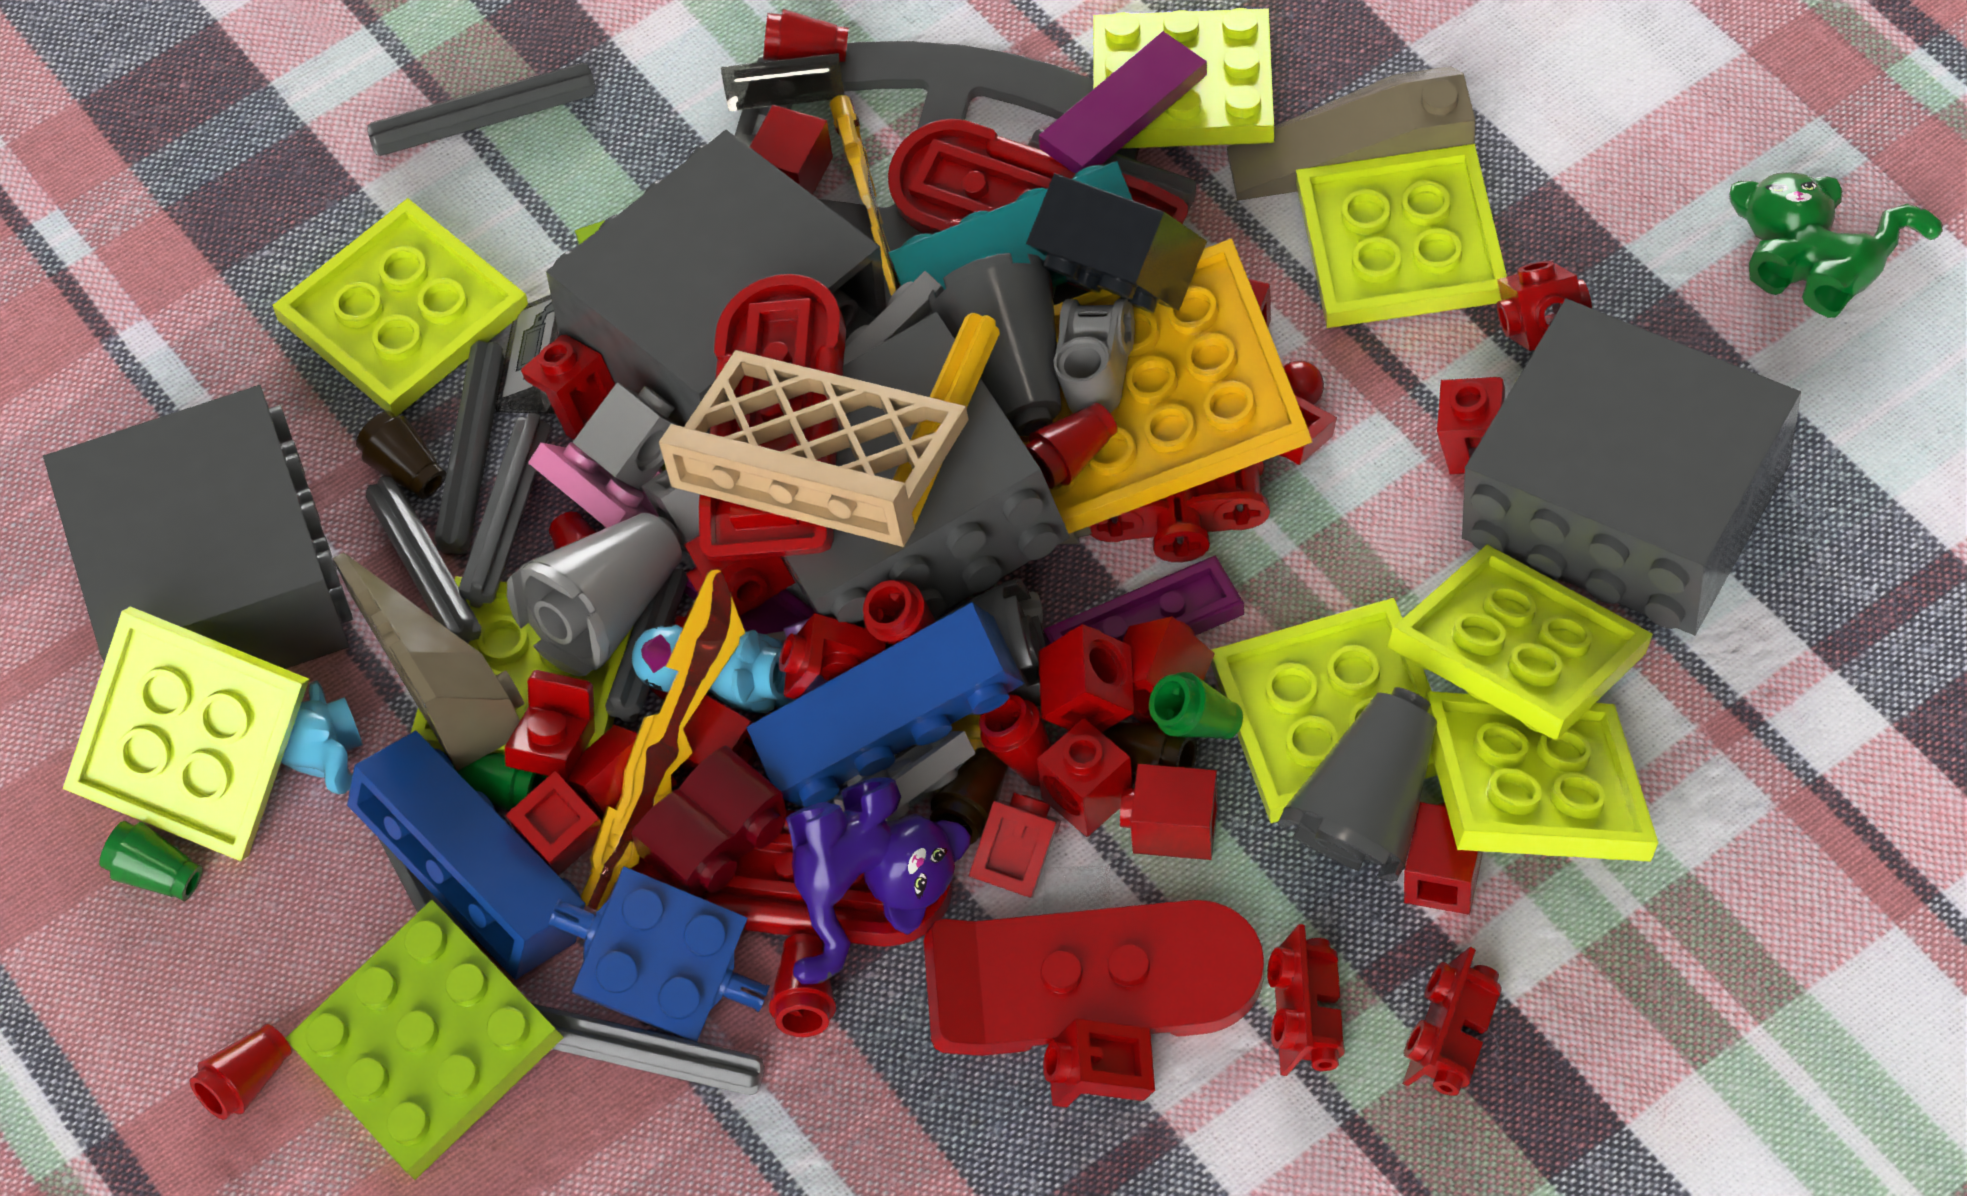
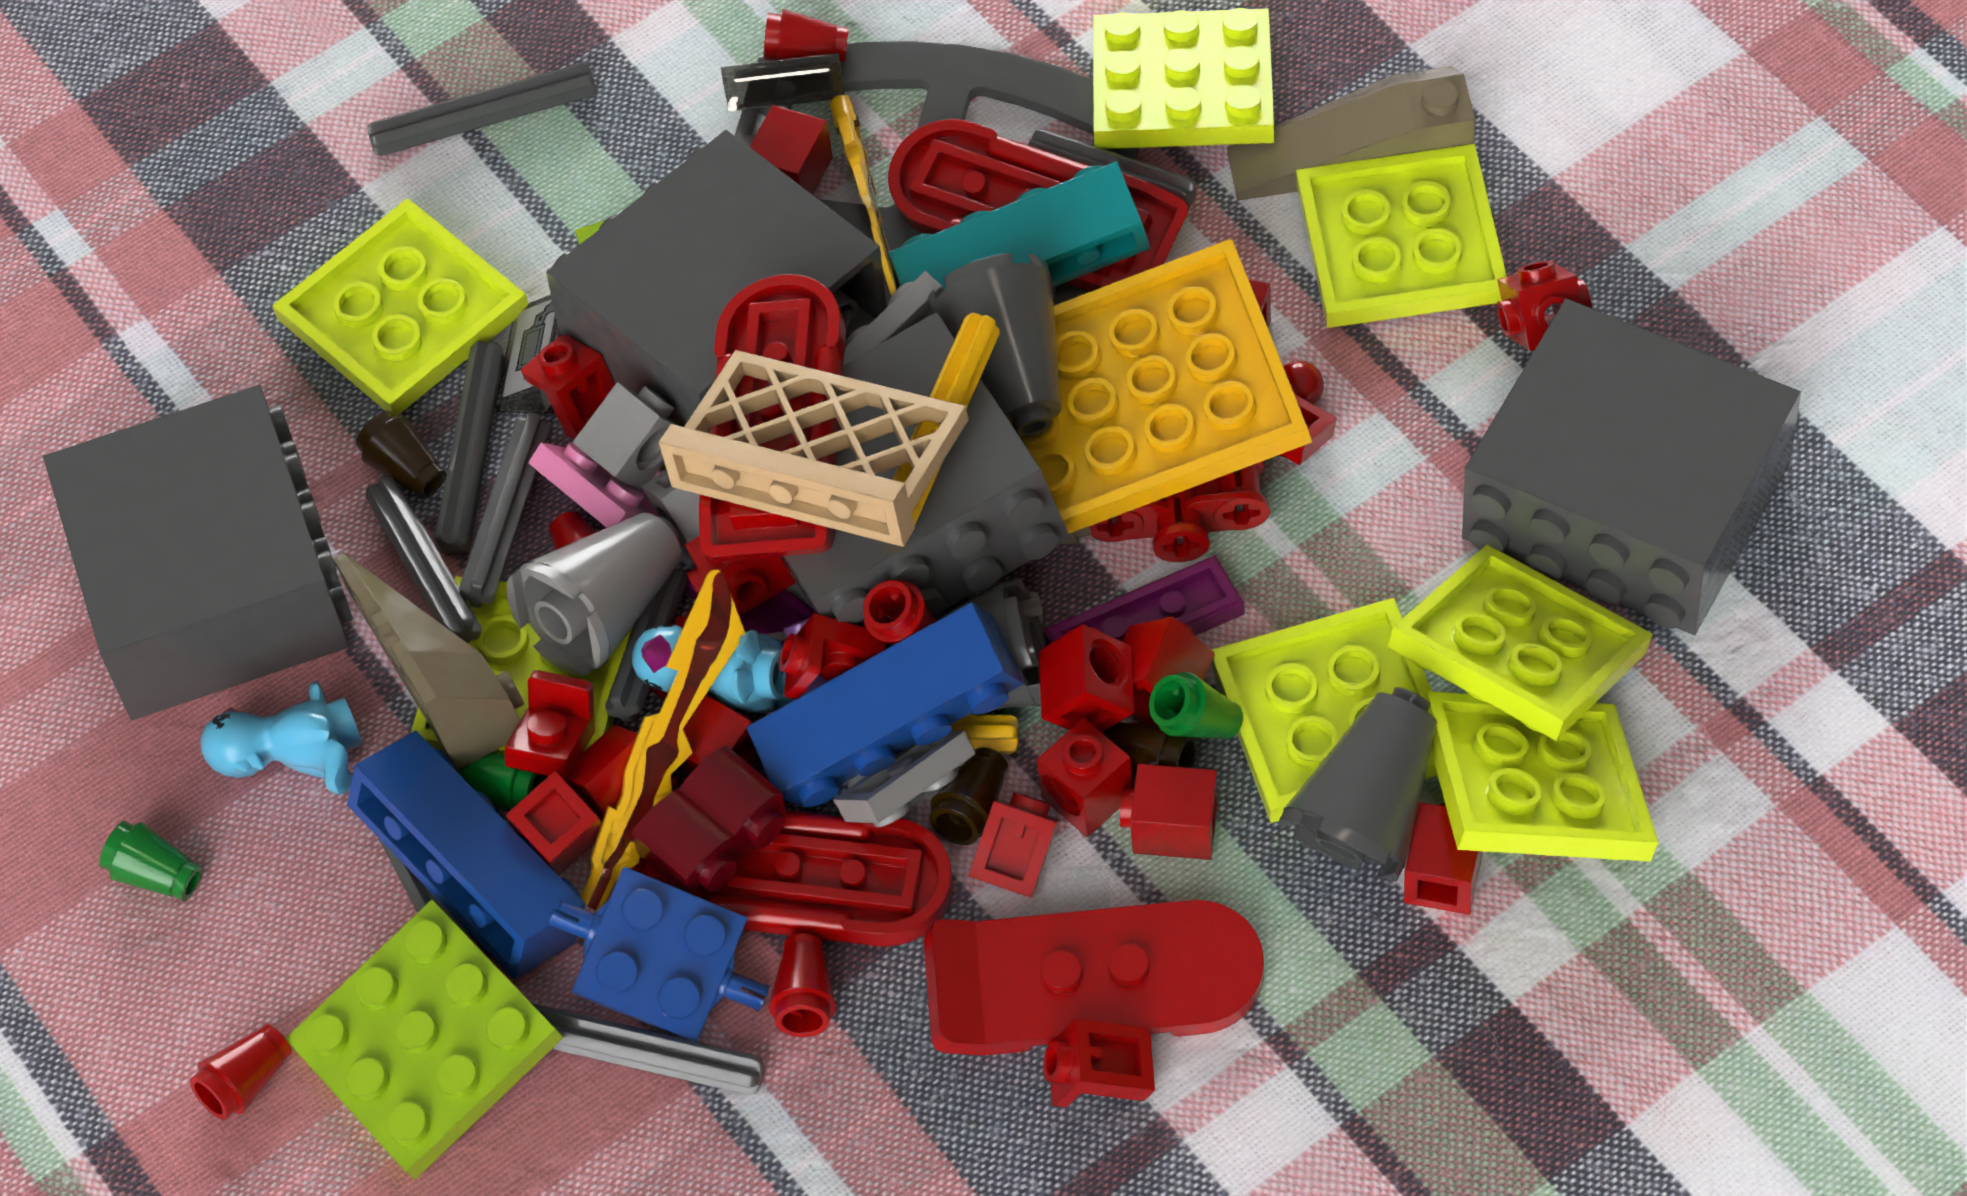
neon yellow plate [63,606,310,861] -> none
dark purple animal [786,777,971,984] -> none
red cone [979,695,1052,786] -> none
red cone [1025,402,1118,489] -> none
black brick [1026,173,1207,313] -> none
magenta tile [1039,31,1207,174] -> none
light grey piece [1053,299,1135,413] -> none
red hinge [1267,924,1345,1076] -> none
red hinge [1402,947,1502,1096] -> none
red bracket [1437,377,1505,475] -> none
green animal [1729,172,1943,318] -> none

